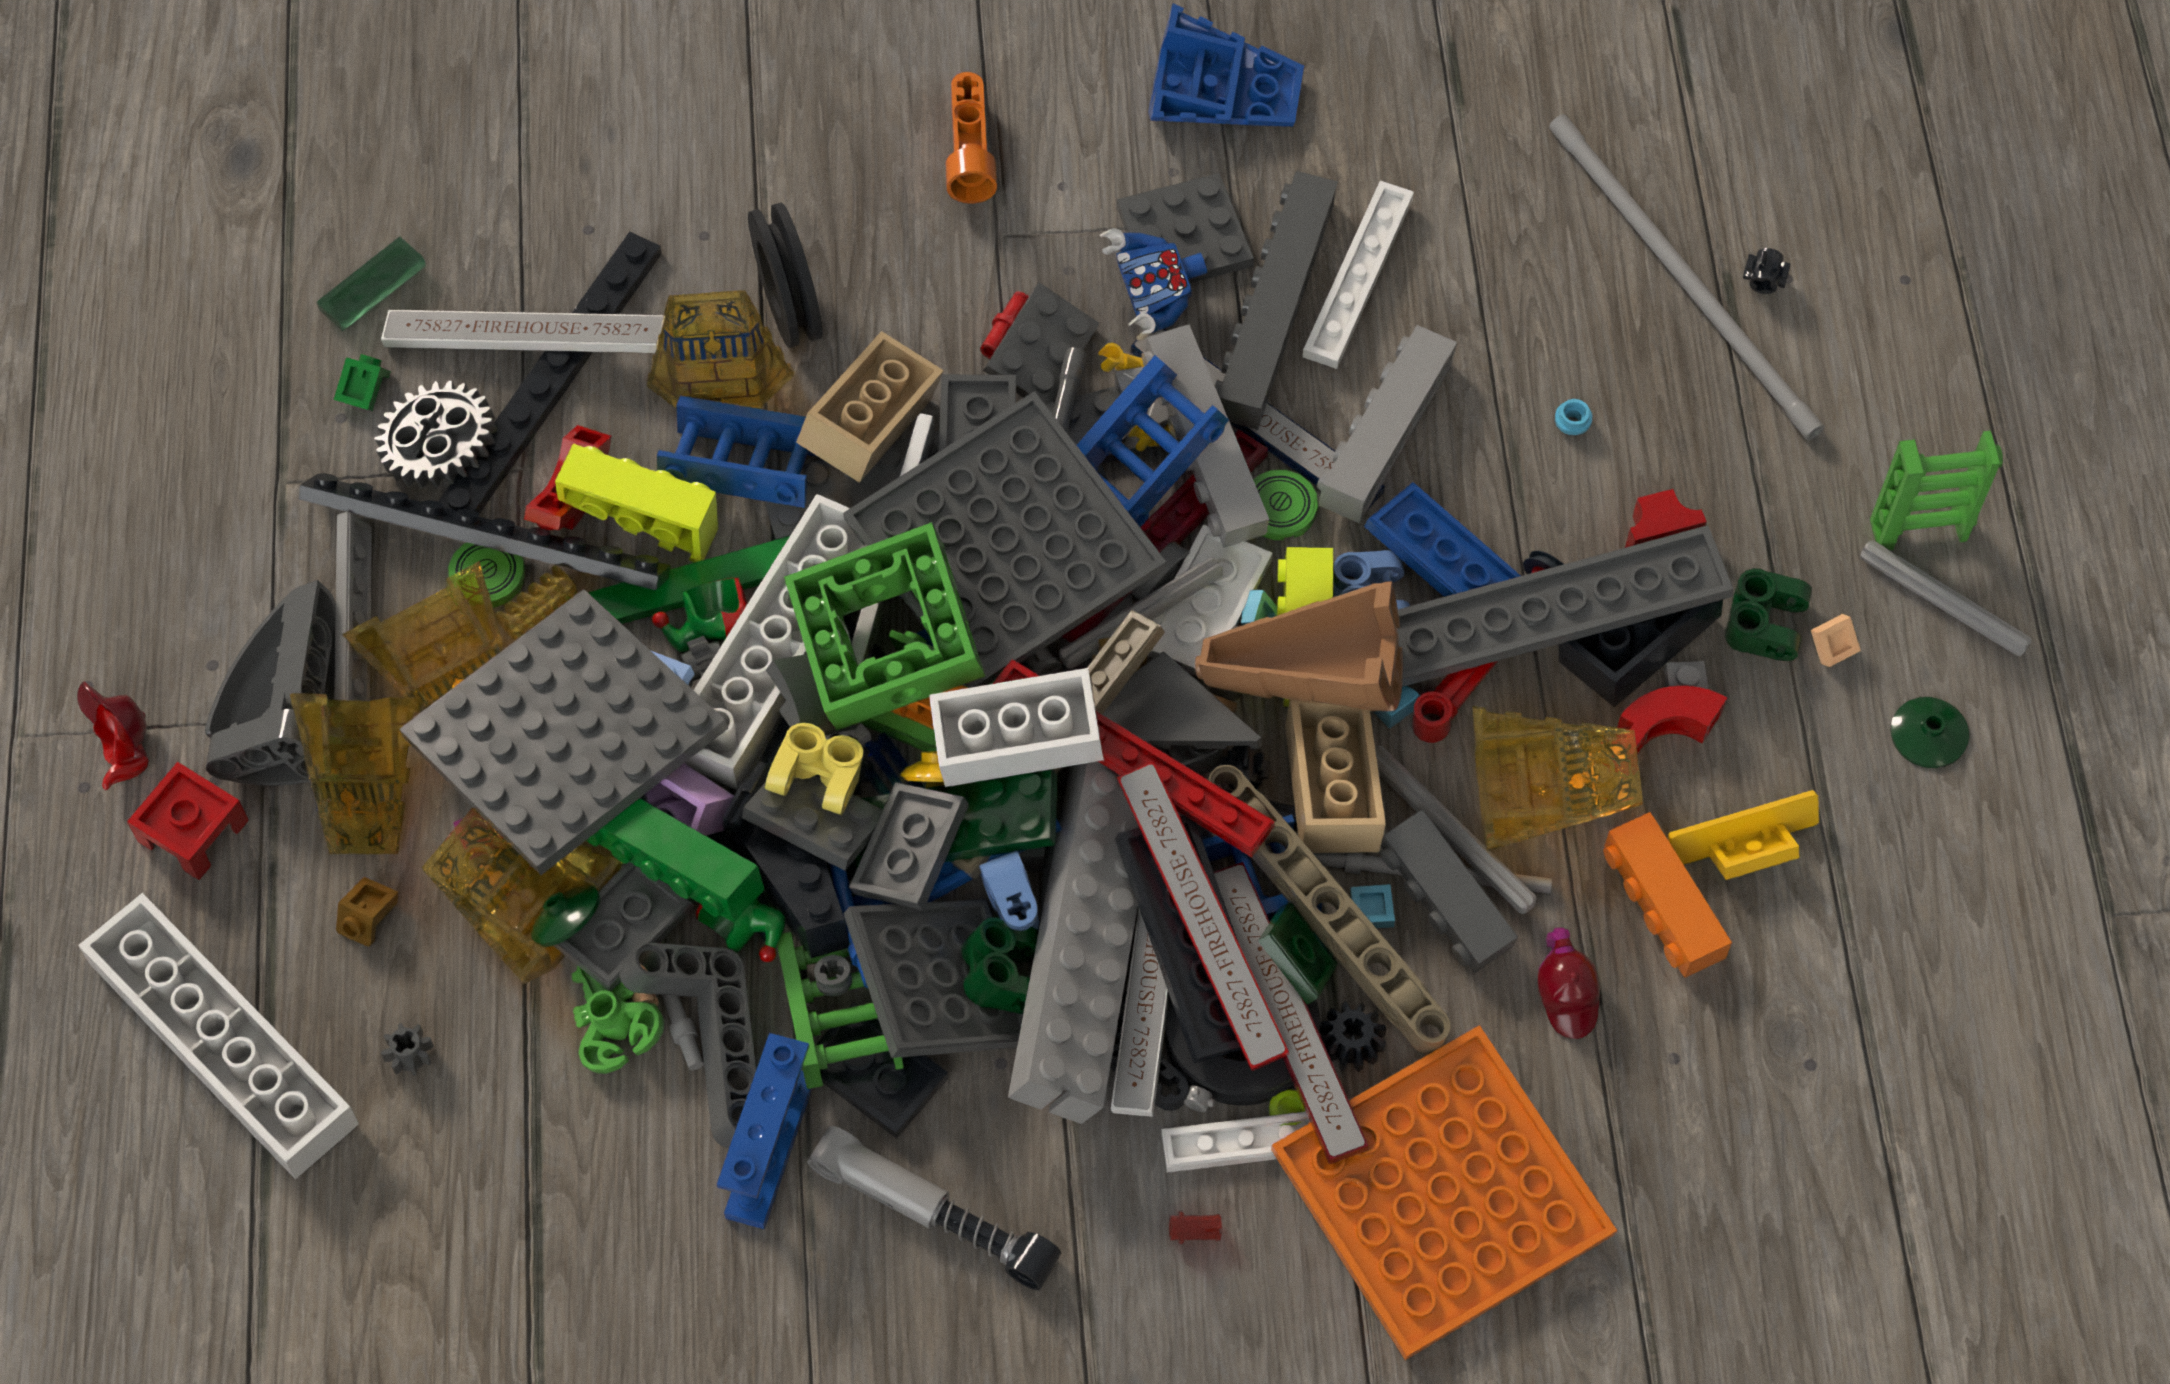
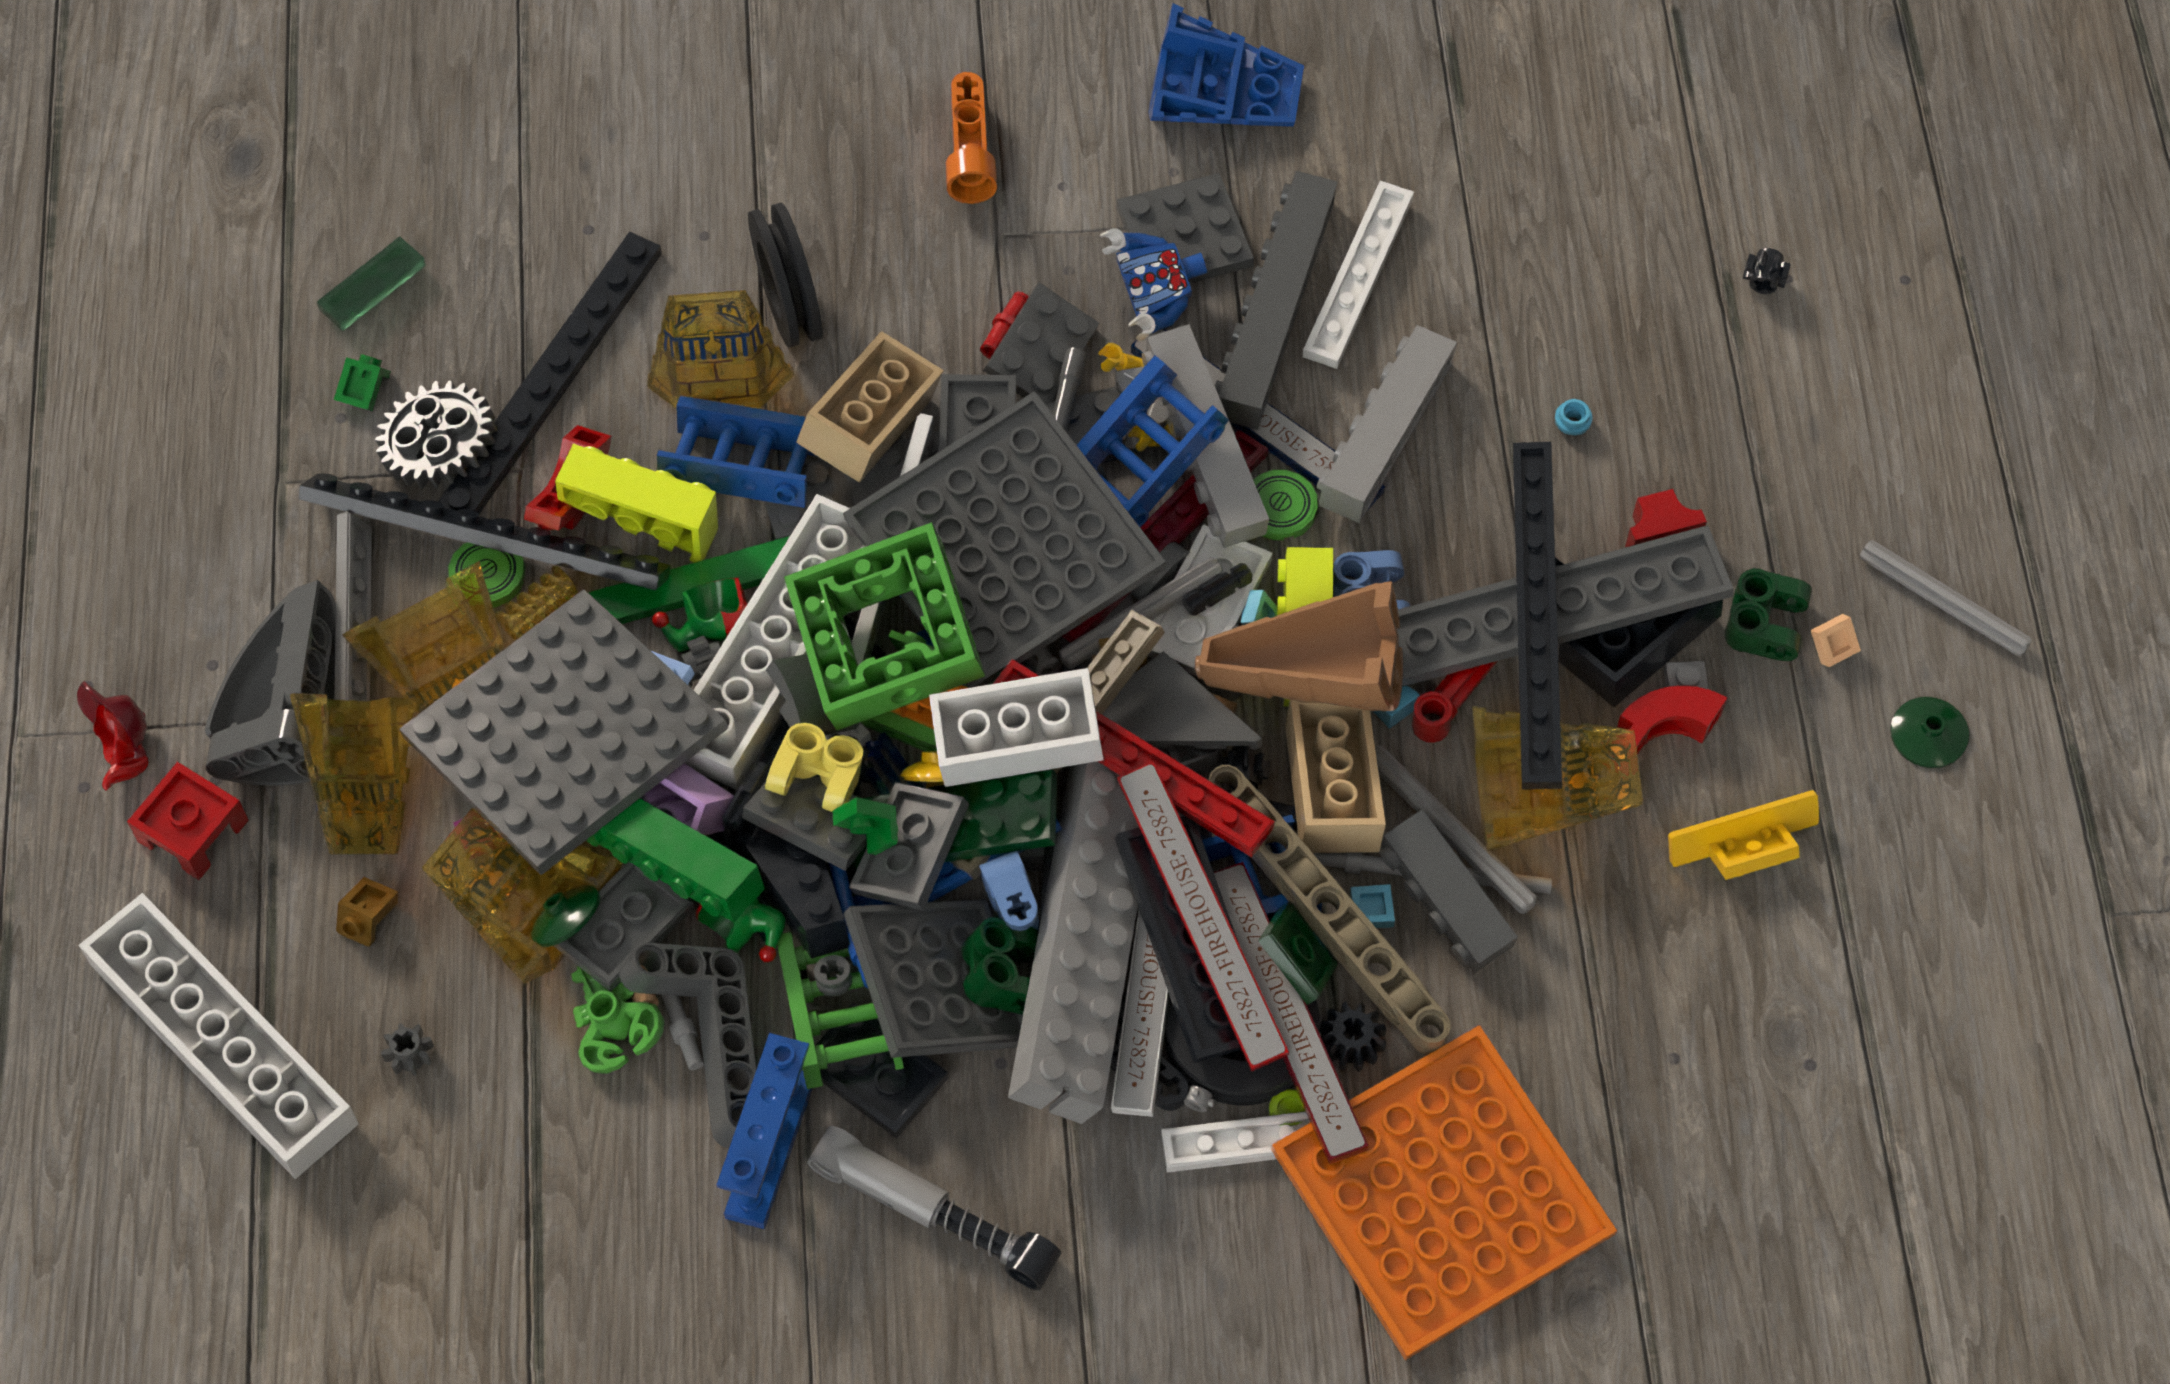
light grey tile [381,310,675,353] -> none
clear red pin [1169,1211,1222,1244] -> none
blue tile [1364,482,1521,597] -> none
dark red hair [1538,927,1600,1039] -> none
light grey piece [1549,114,1825,441] -> none
orange brick [1603,812,1732,978] -> none
bright green fence [1870,430,2003,551] -> none
none -> green bracket [832,797,898,855]
none -> black axle [1183,563,1253,616]
none -> black plate [1513,442,1562,790]

